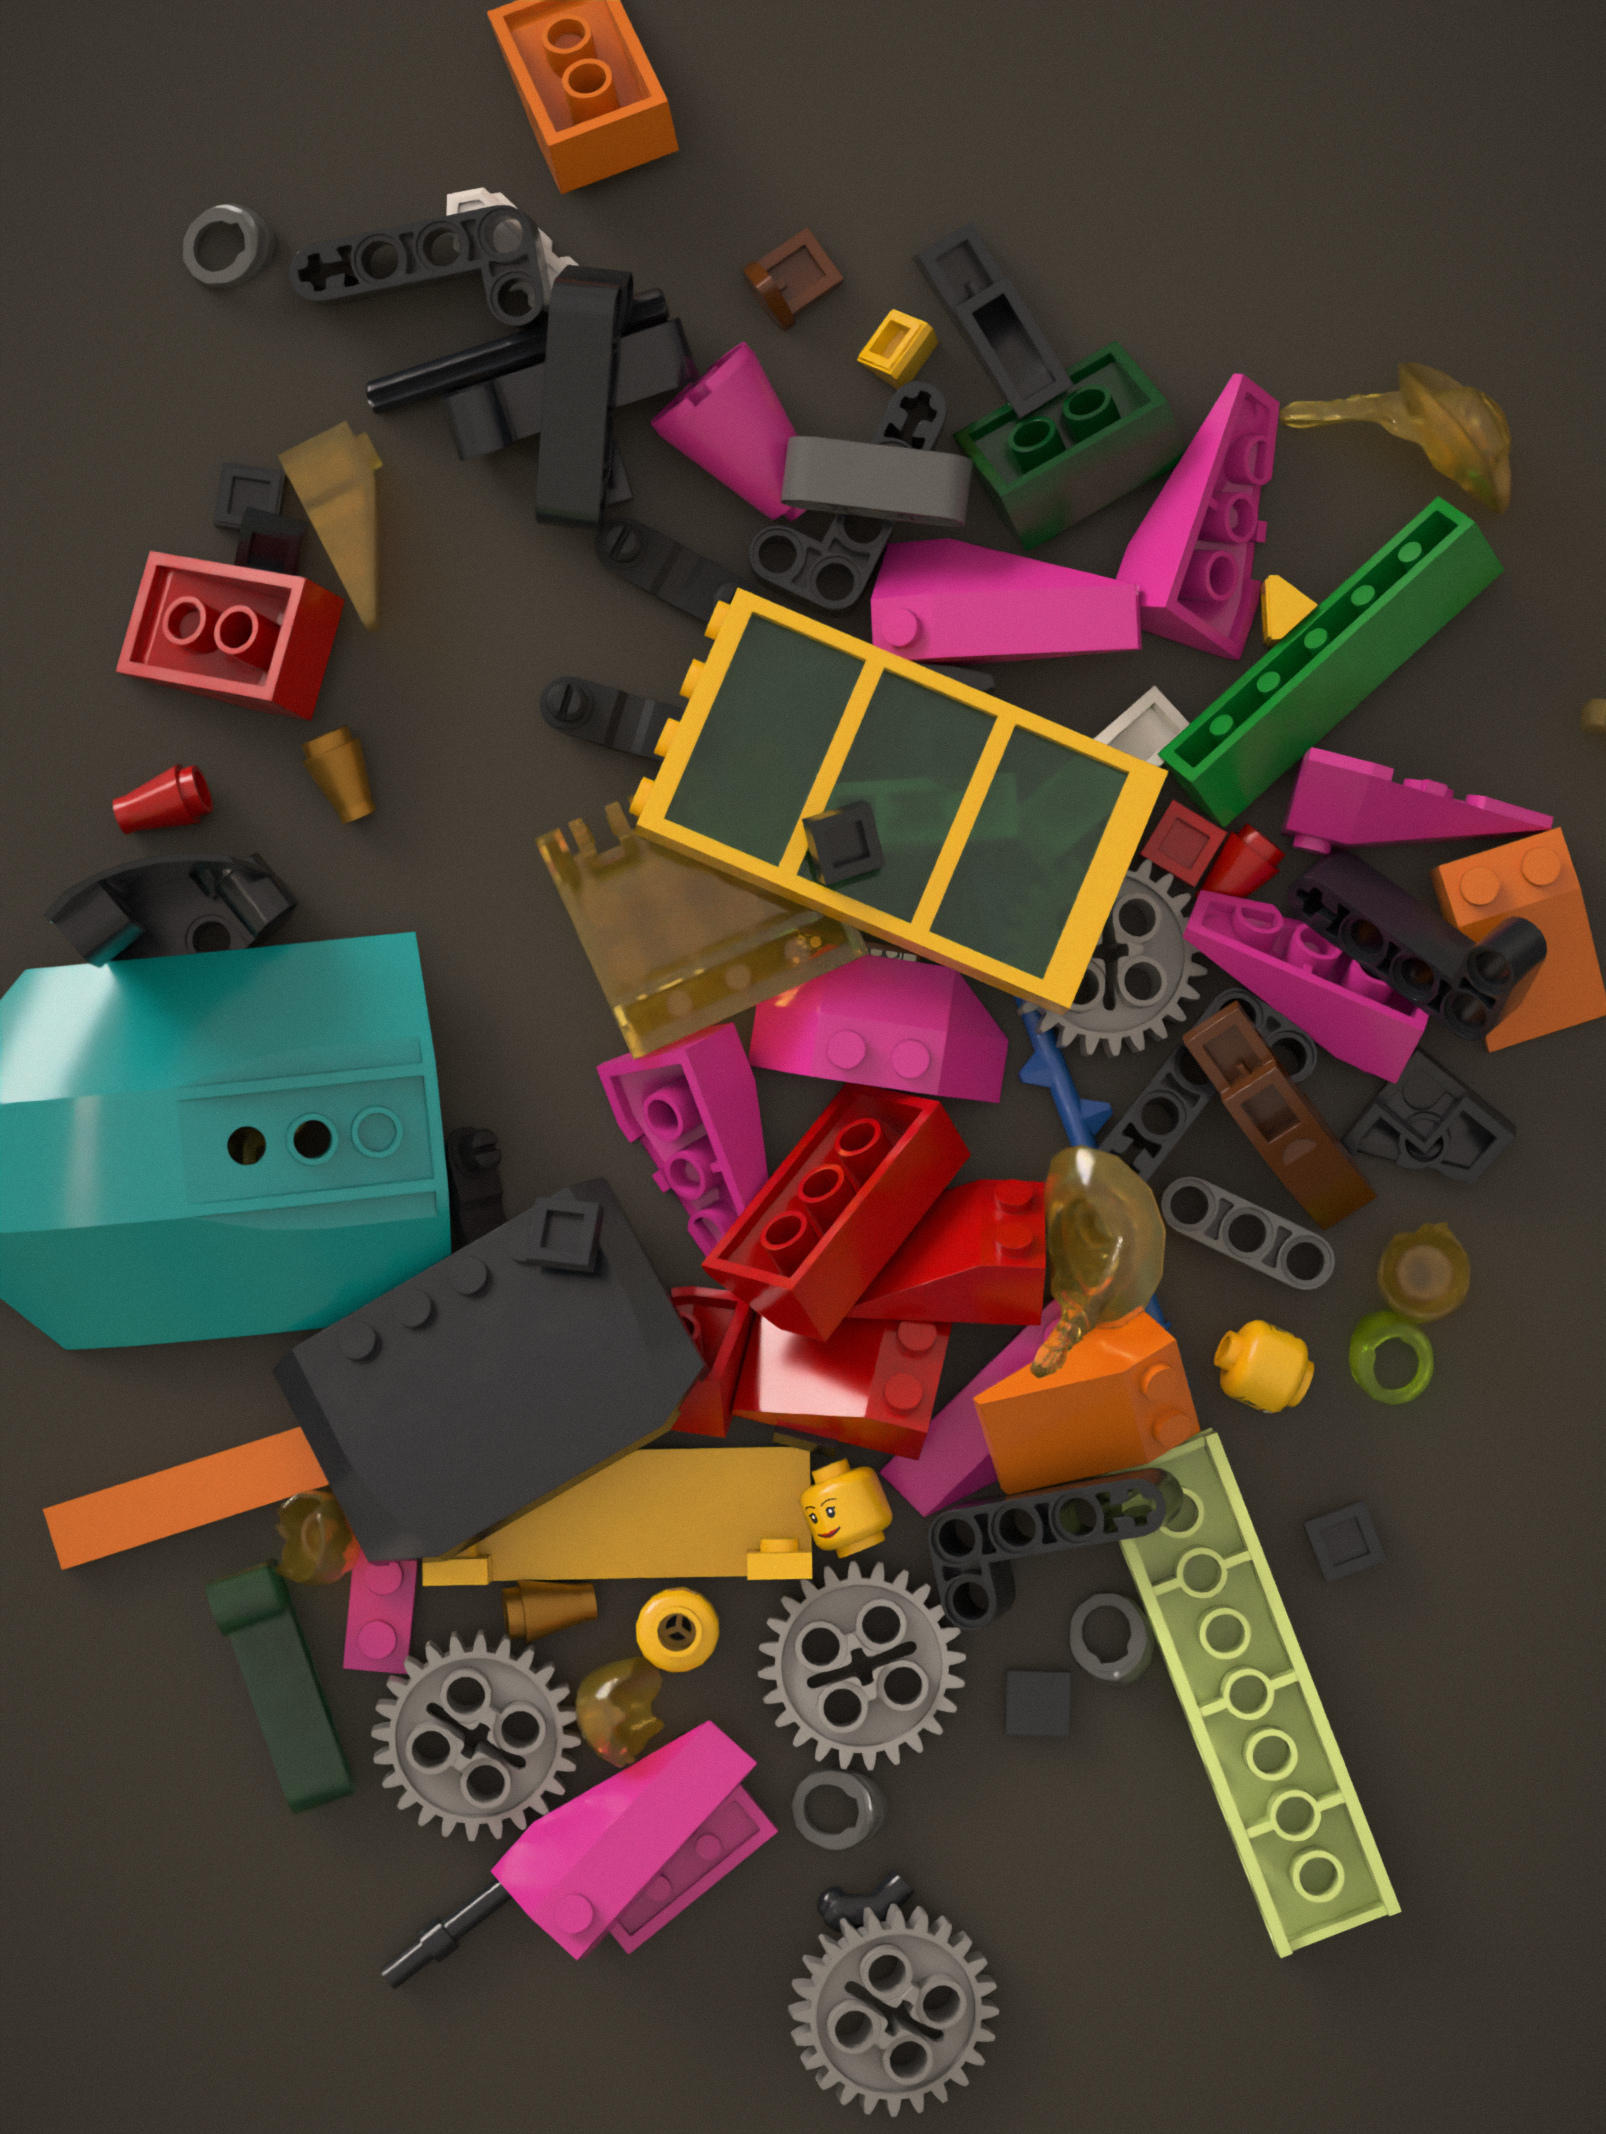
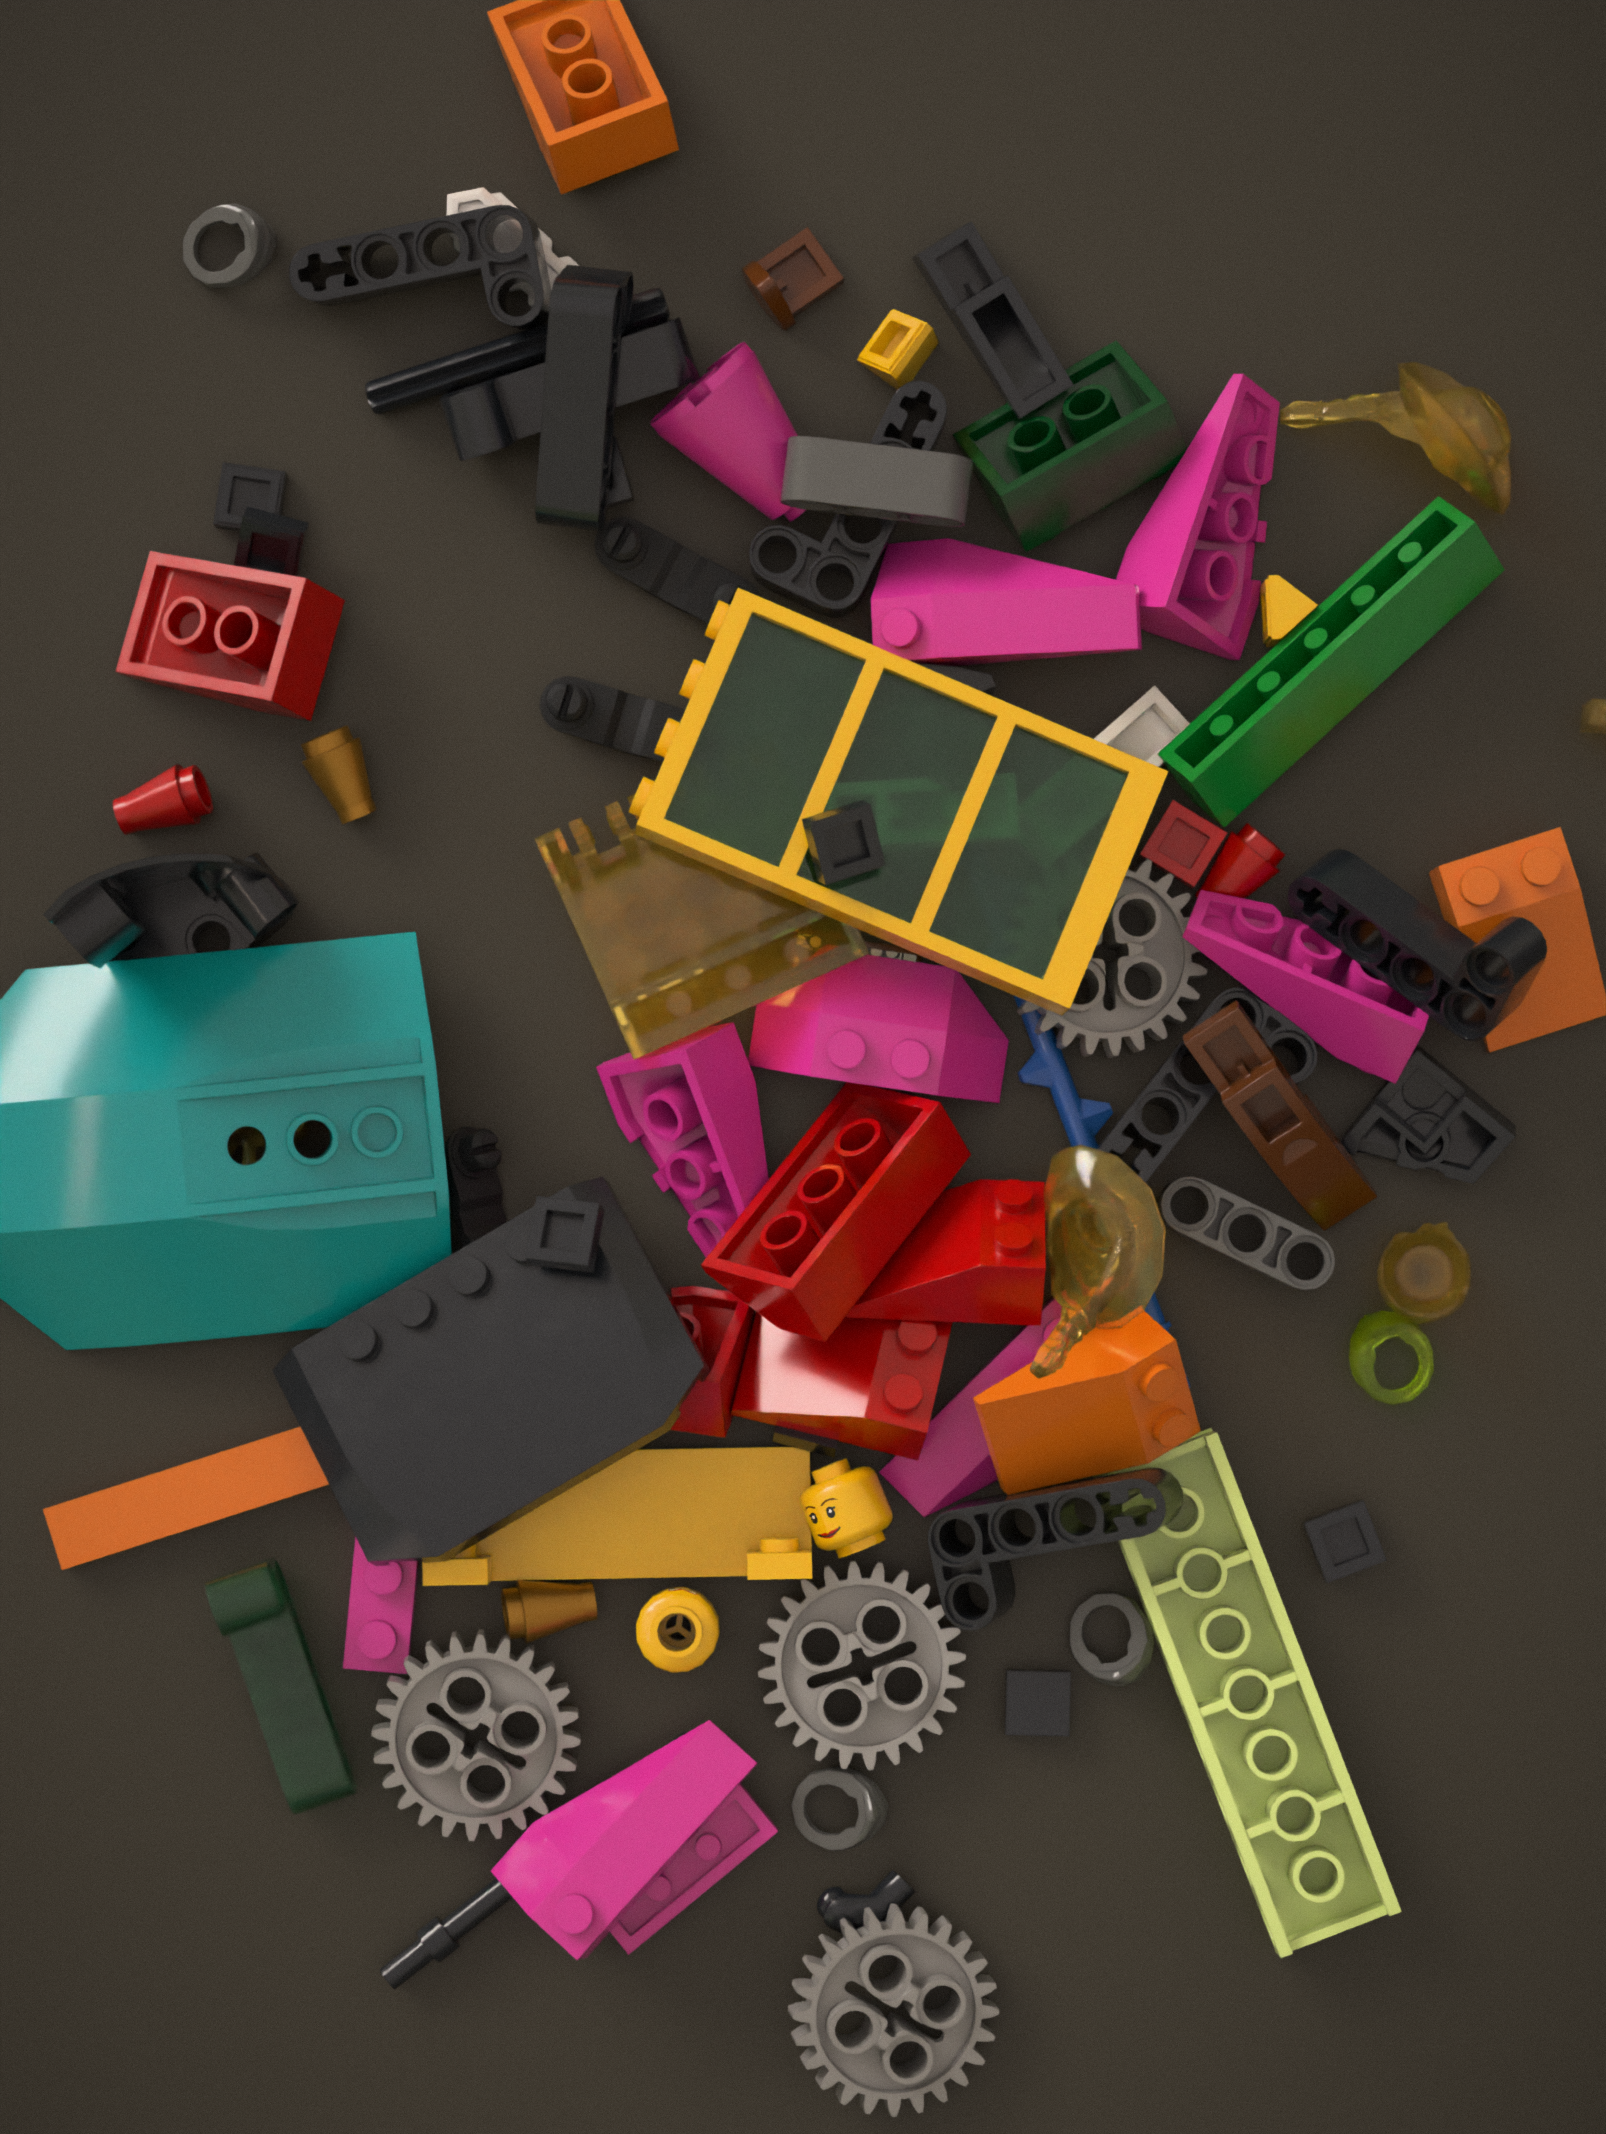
clear yellow hair [275,1490,361,1587] -> none
clear yellow slope [277,421,383,634] -> none
clear yellow hair [575,1656,664,1768] -> none
yellow head [1214,1320,1314,1414] -> none
dark pink wedge [1280,747,1554,856] -> none

